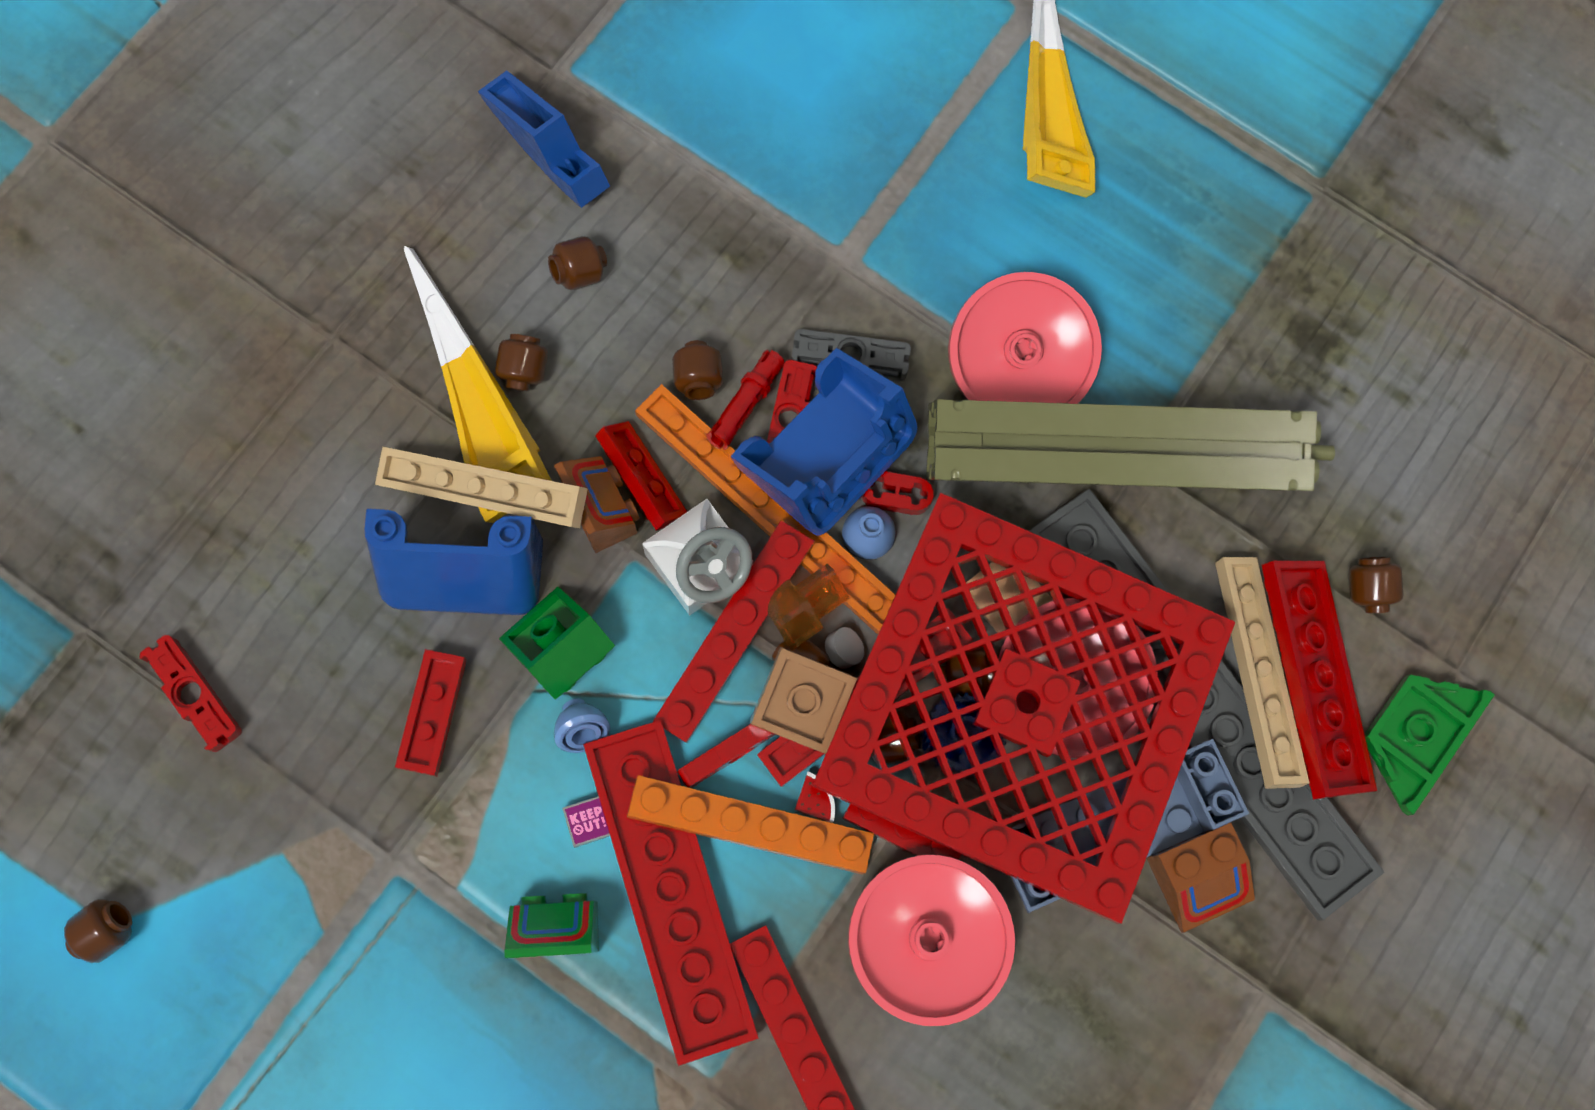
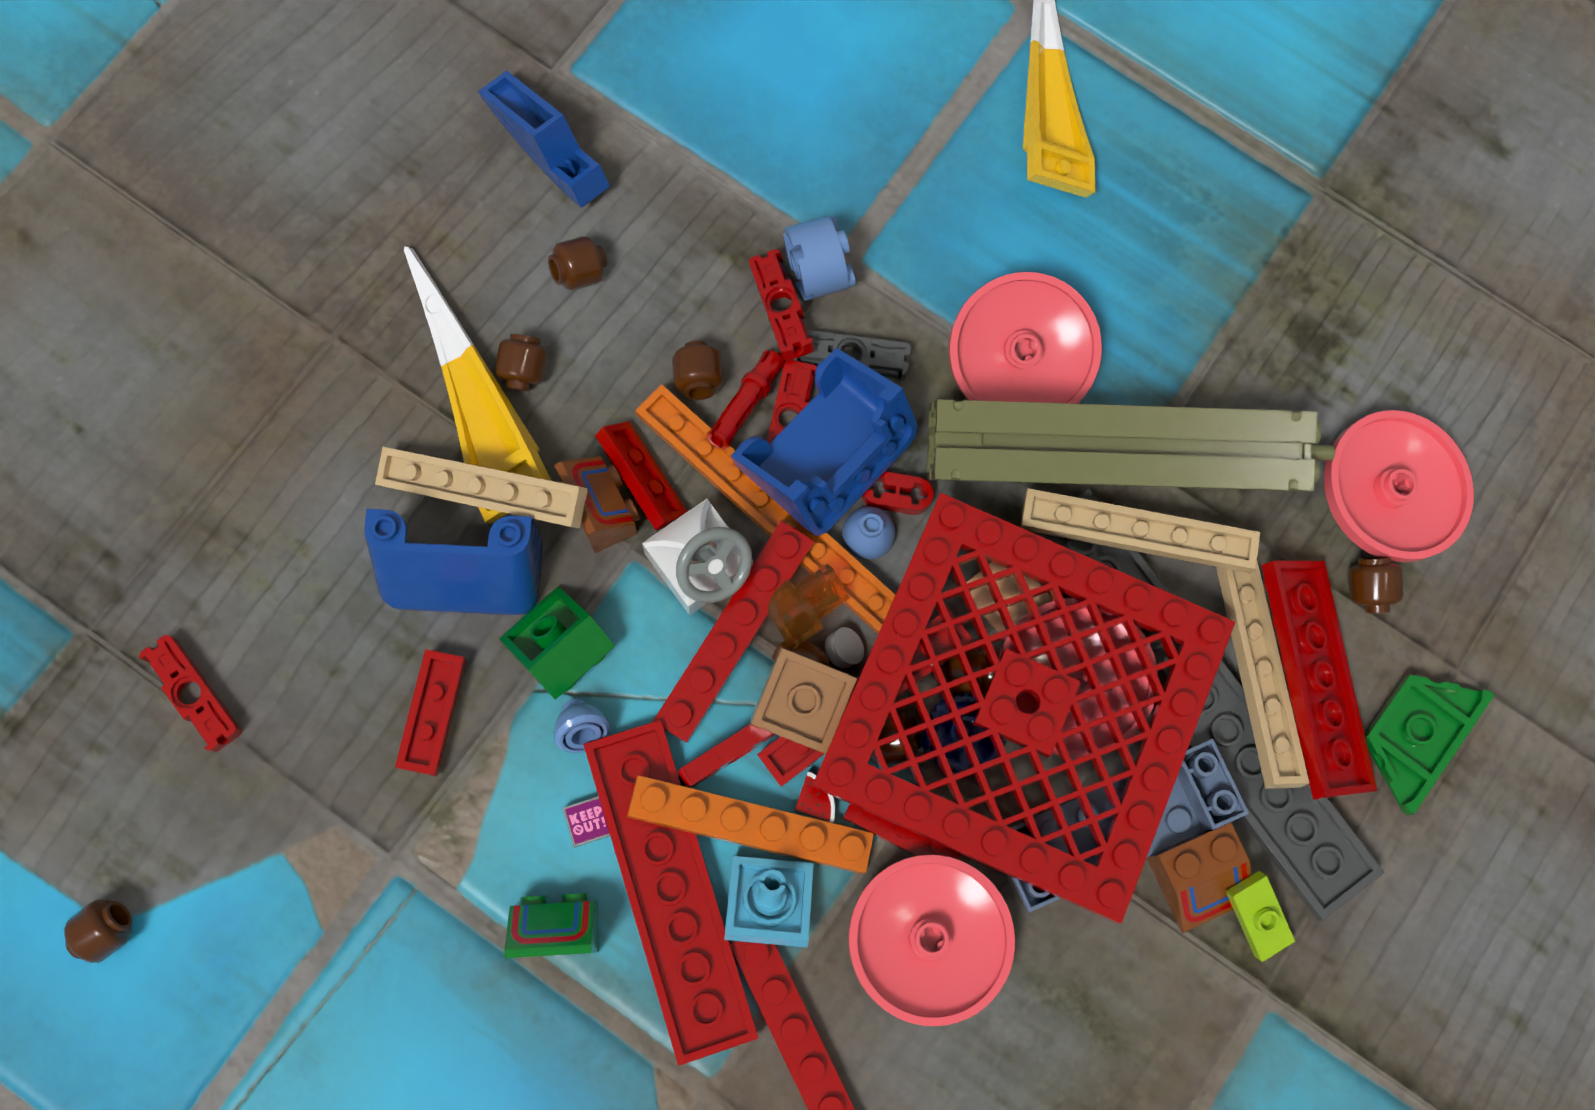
none -> medium azure plate [724,855,814,948]
none -> red piece [749,249,815,361]
none -> medium blue brick [783,215,856,301]
none -> tan plate [1020,488,1260,573]
none -> lime plate [1226,871,1295,962]
none -> coral dish [1324,410,1474,563]

